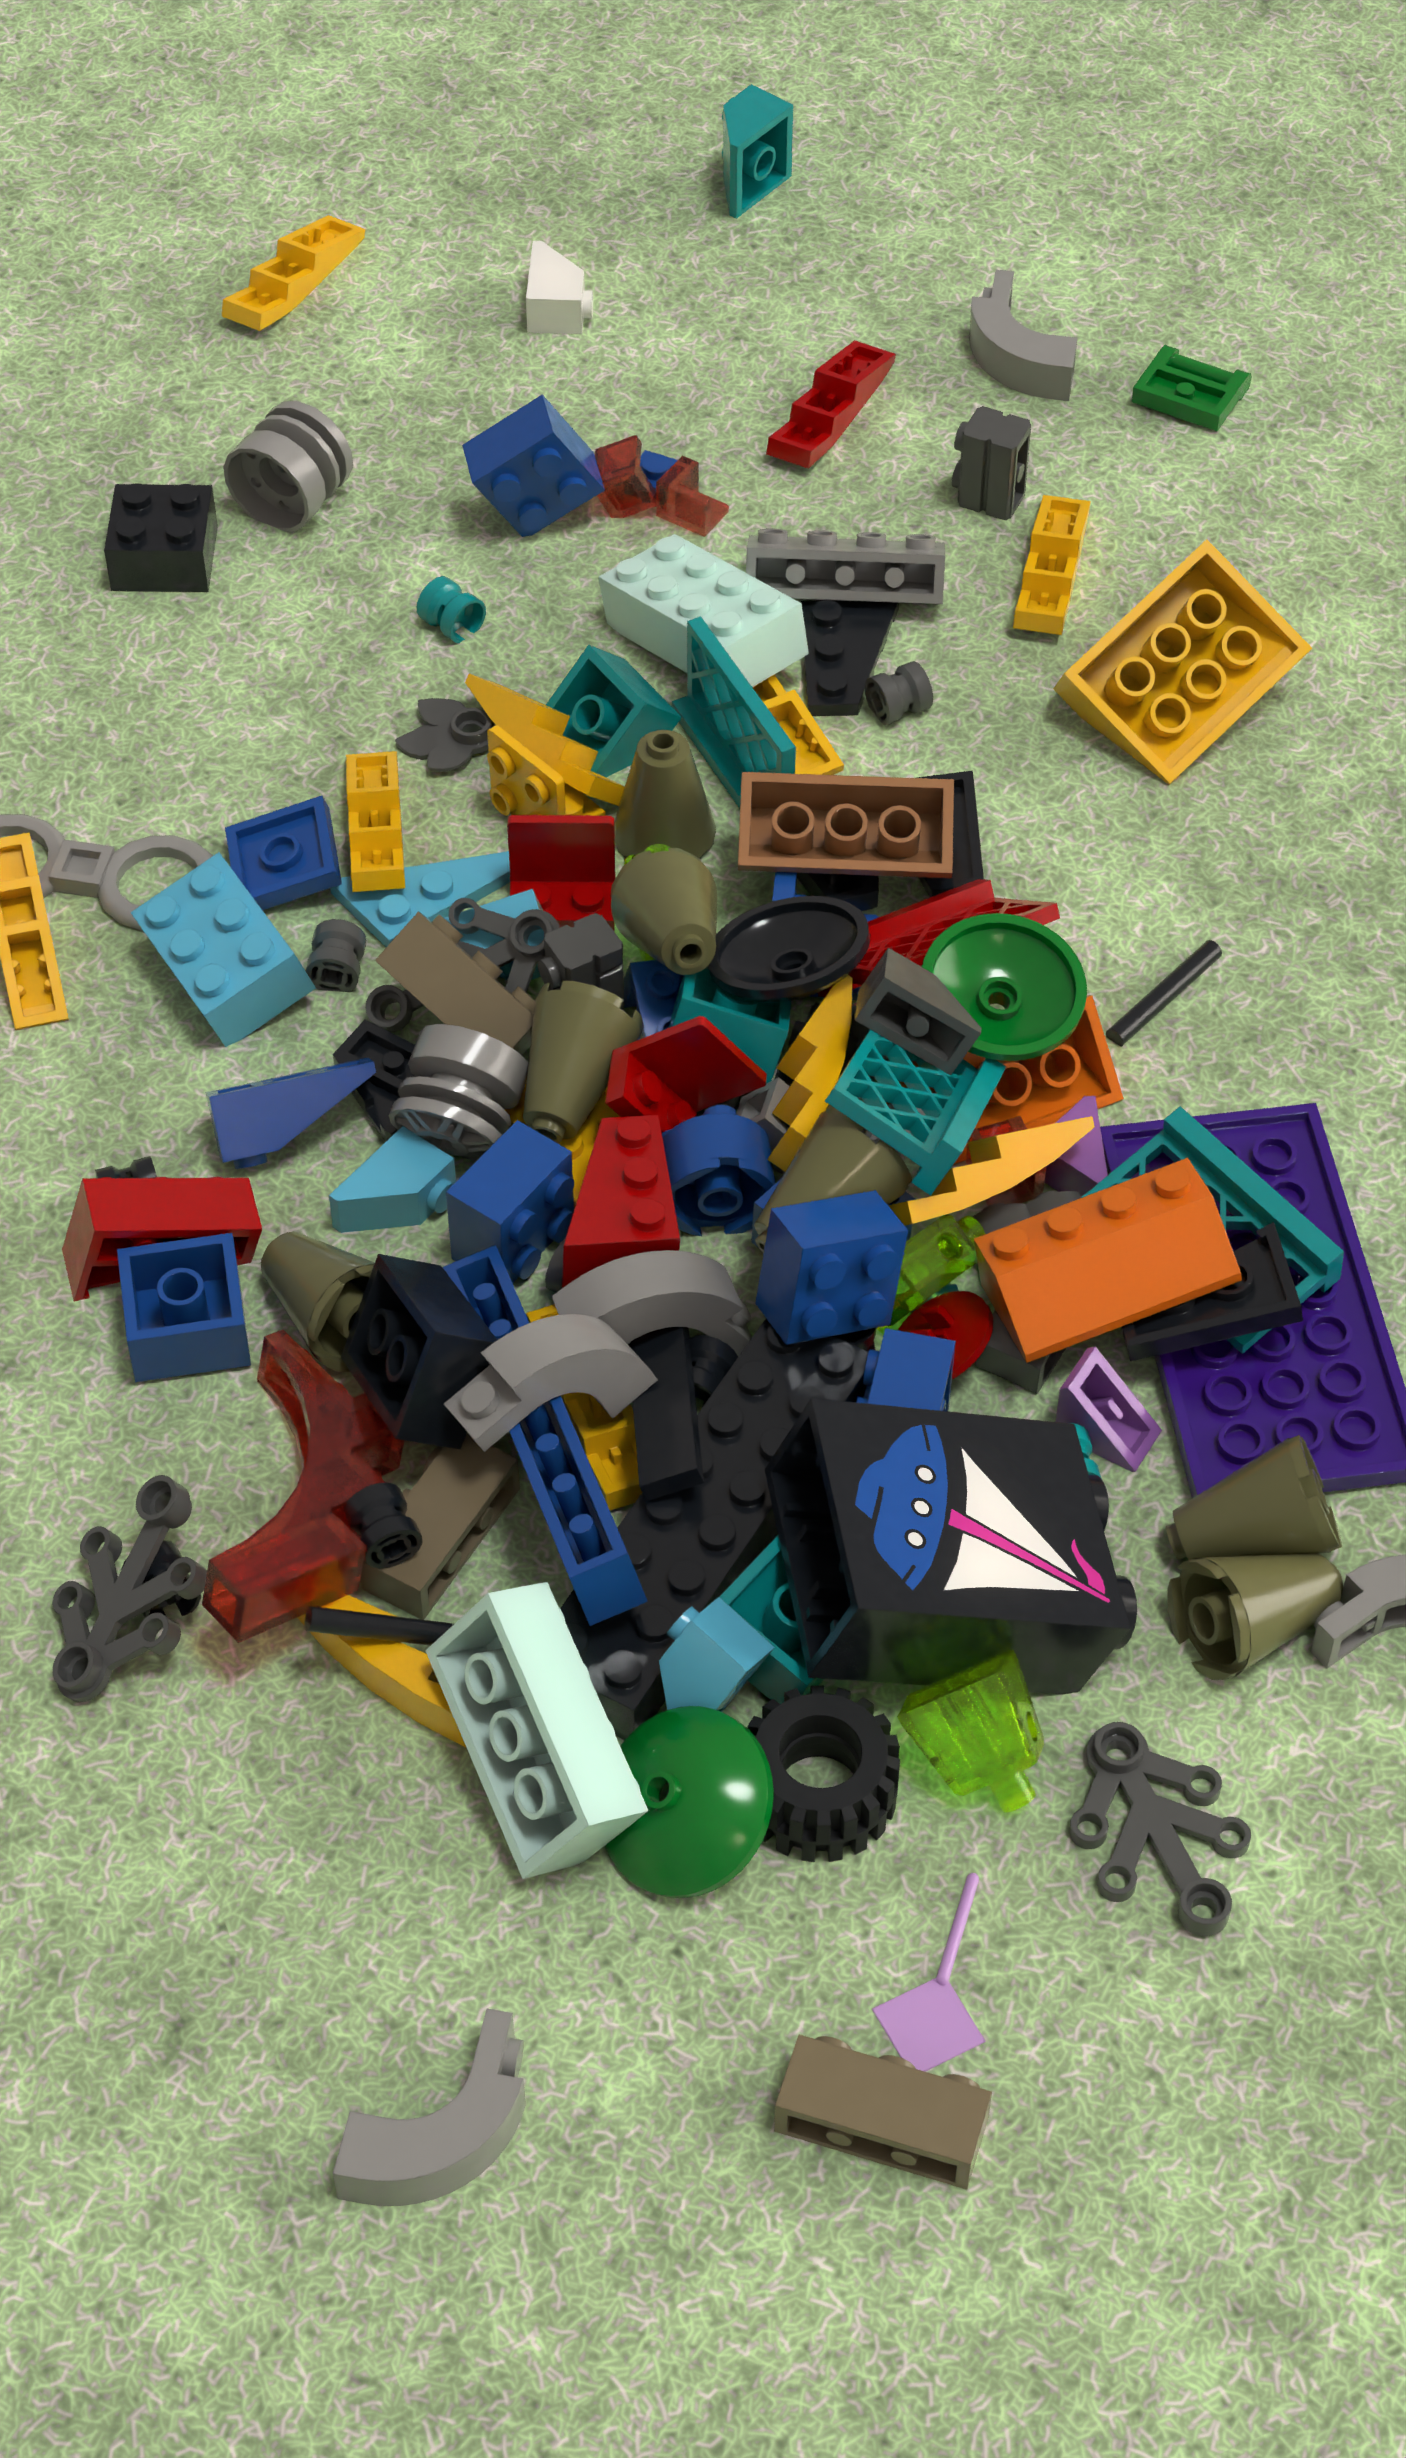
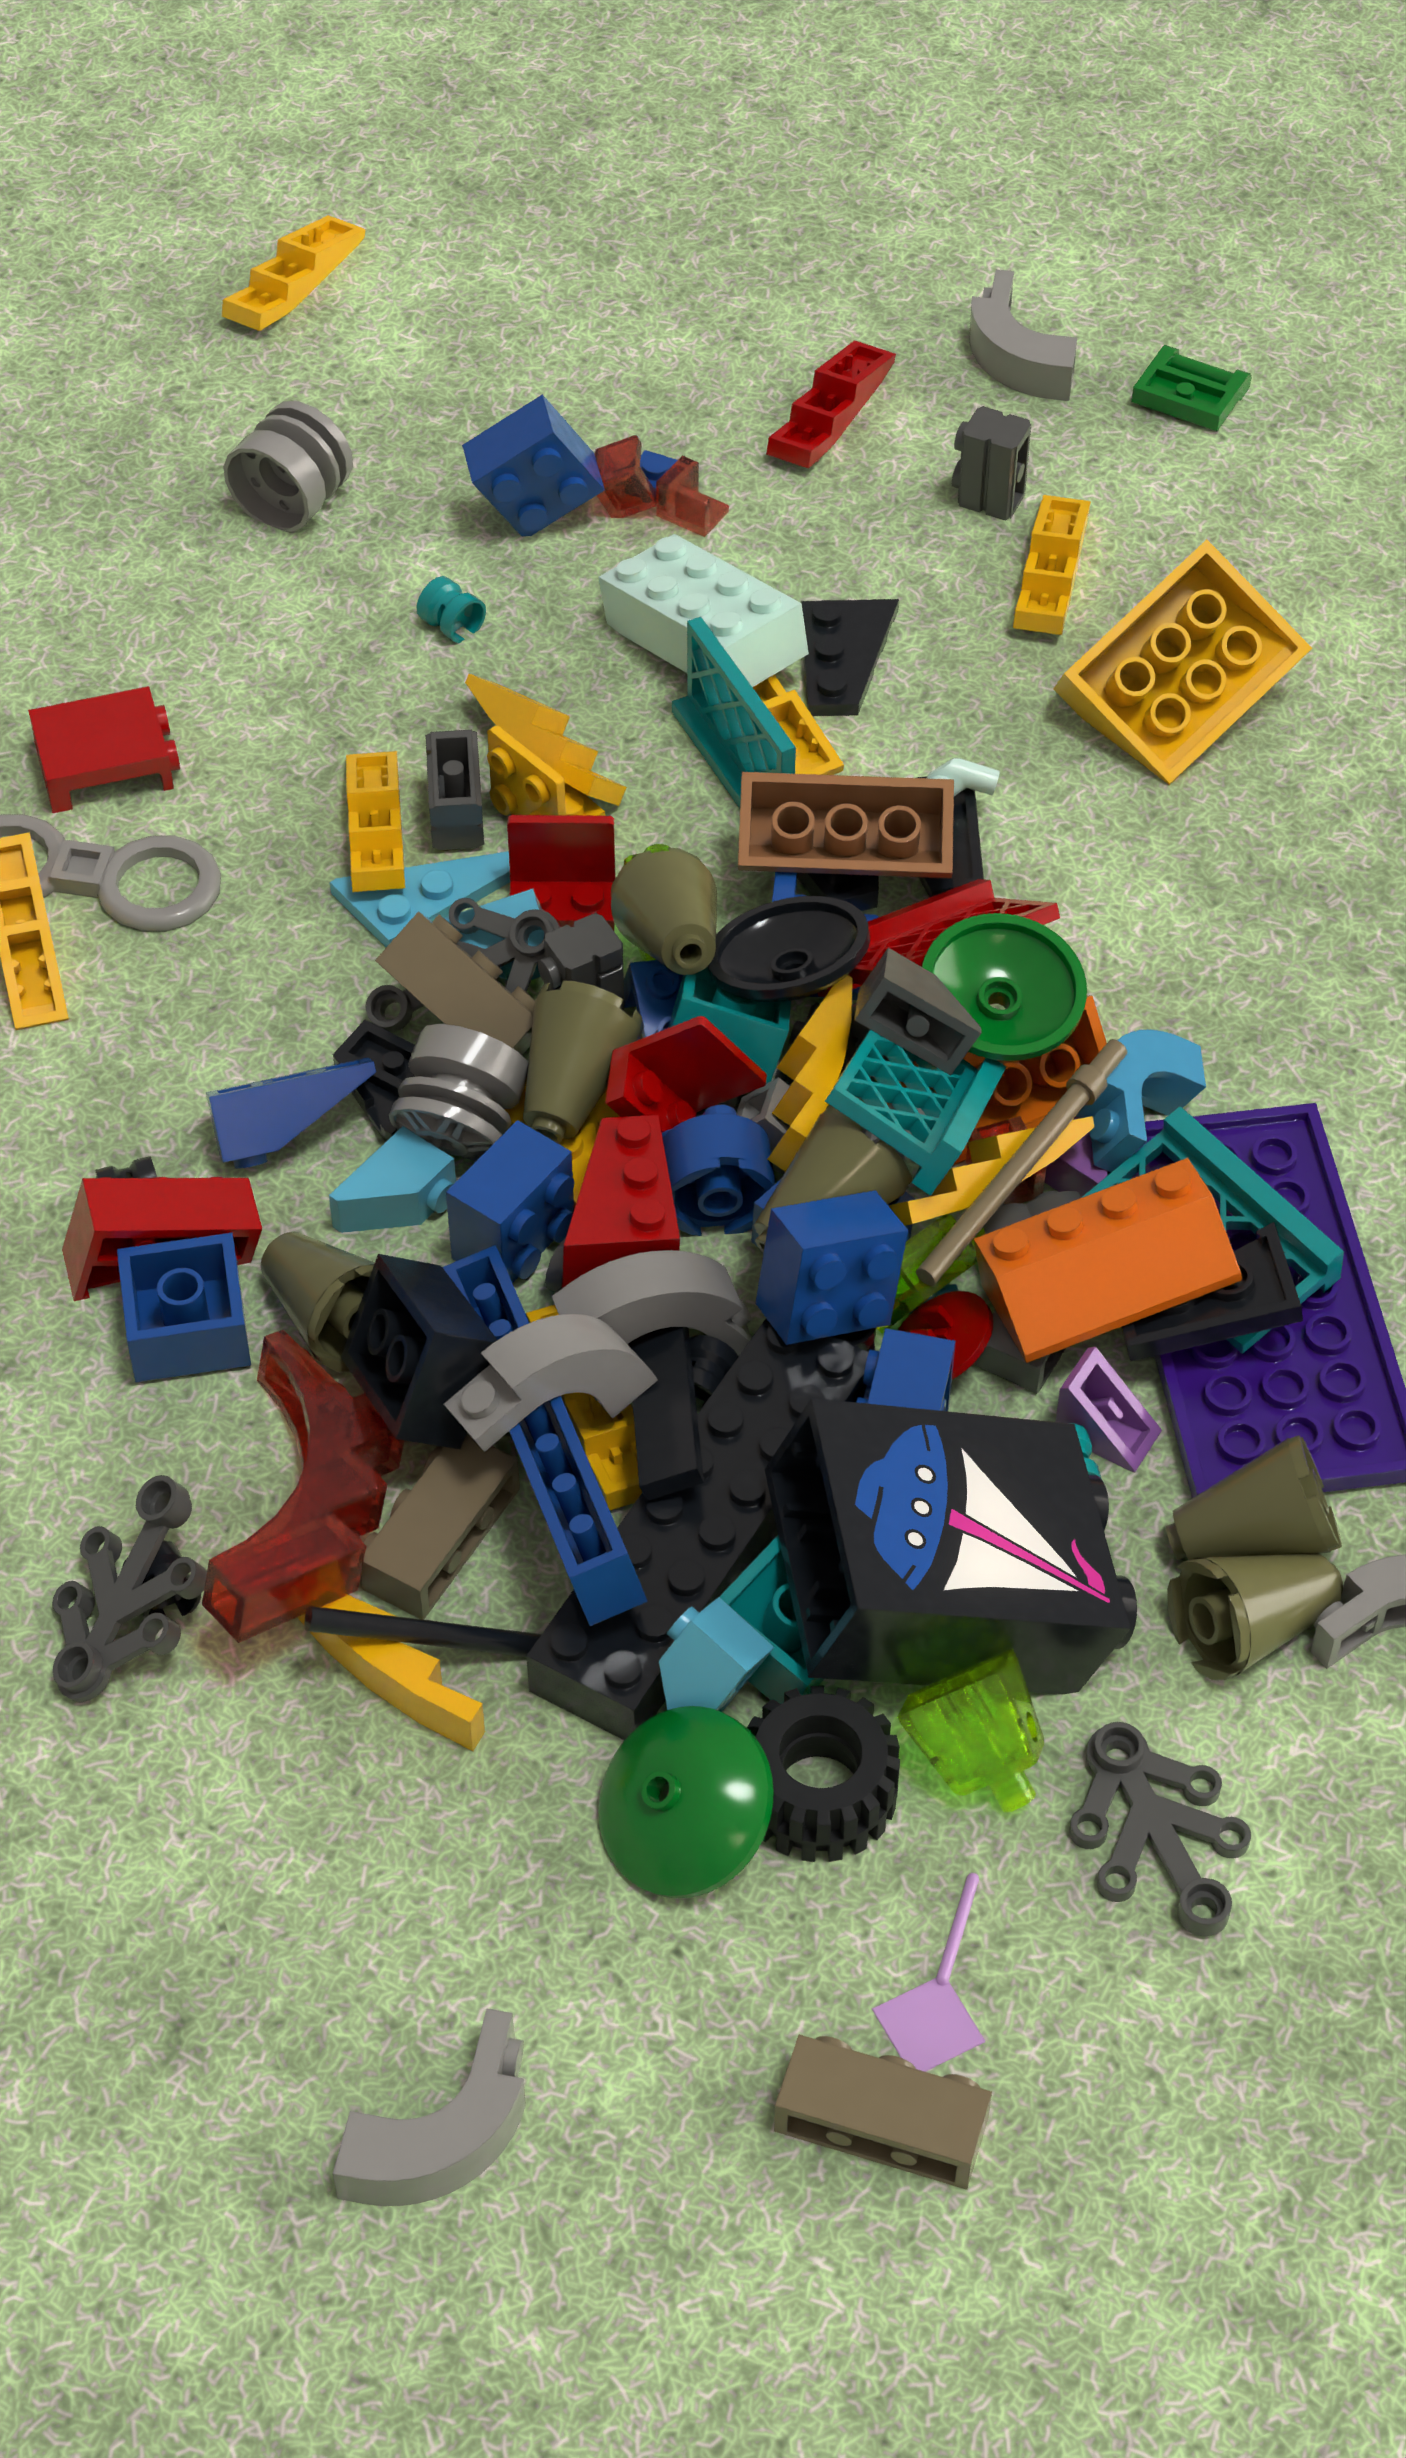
black brick [104,483,218,592] -> none
medium azure brick [131,852,316,1047] -> none
blue plate [225,795,342,910] -> none
dark grey wheel [305,919,366,992] -> none
black wheel [344,1482,423,1569] -> none
dark grey plate [395,698,495,772] -> none
light aqua brick [425,1582,648,1879] -> none
white slope [526,241,593,334] -> none
teal slope [546,645,682,777] -> none
olive cone [614,730,716,859] -> none
teal slope [722,84,793,219] -> none
light grey brick [746,528,945,604] -> none
dark grey wheel [865,661,933,725] -> none
black bar [1106,940,1222,1047] -> none
none -> red panel [28,686,180,813]
none -> dark grey brick [425,729,484,850]
none -> dark tan bar [916,1039,1127,1286]
none -> light aqua arm [927,758,1000,796]
none -> dark azure arch [1076,1029,1206,1172]

